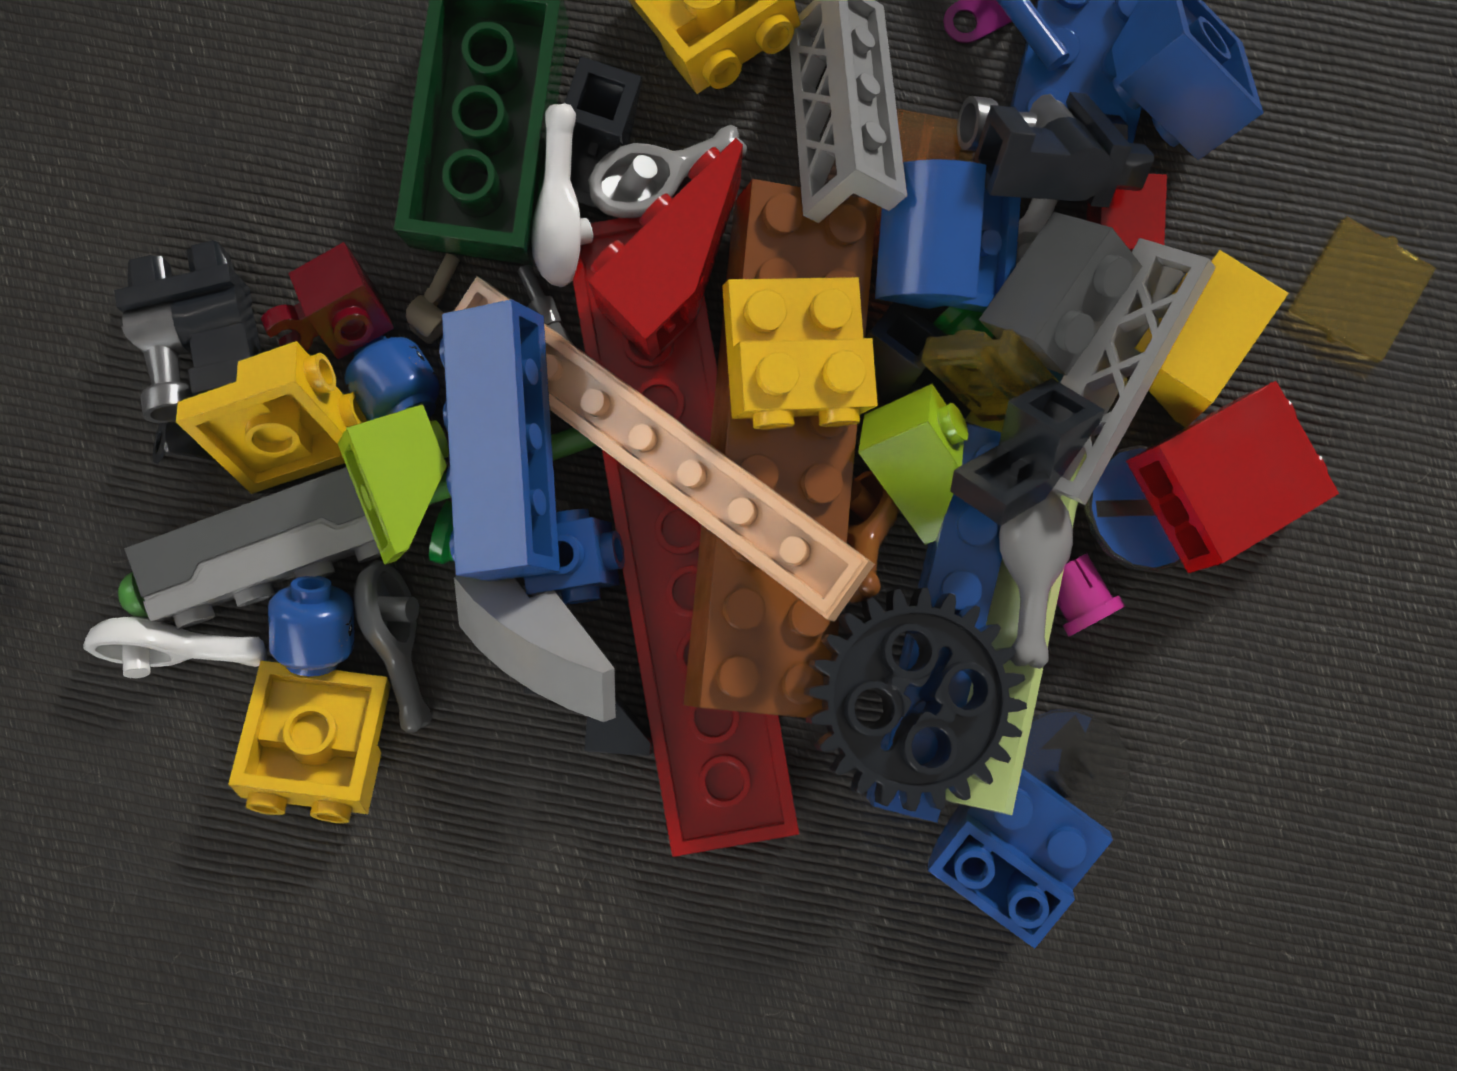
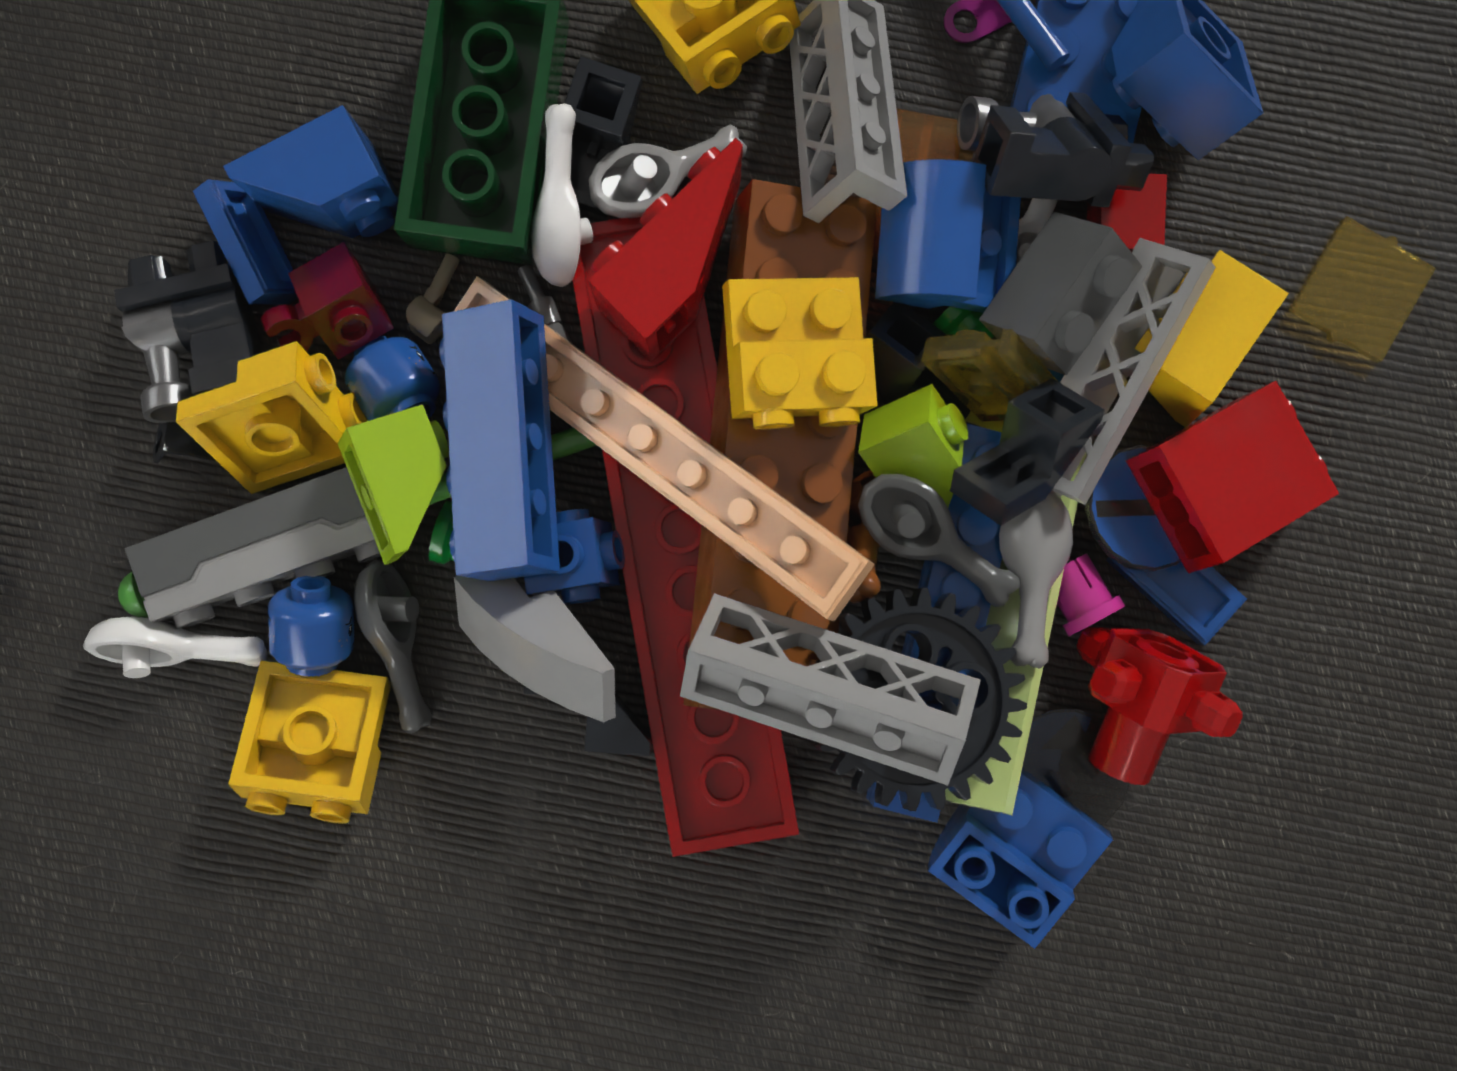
none -> blue tile [193,179,298,304]
none -> blue slope [223,105,399,238]
none -> light grey fence [680,593,981,785]
none -> dark grey piece [858,474,1020,607]
none -> red piece [1076,627,1243,785]
none -> blue tile [1106,513,1247,646]

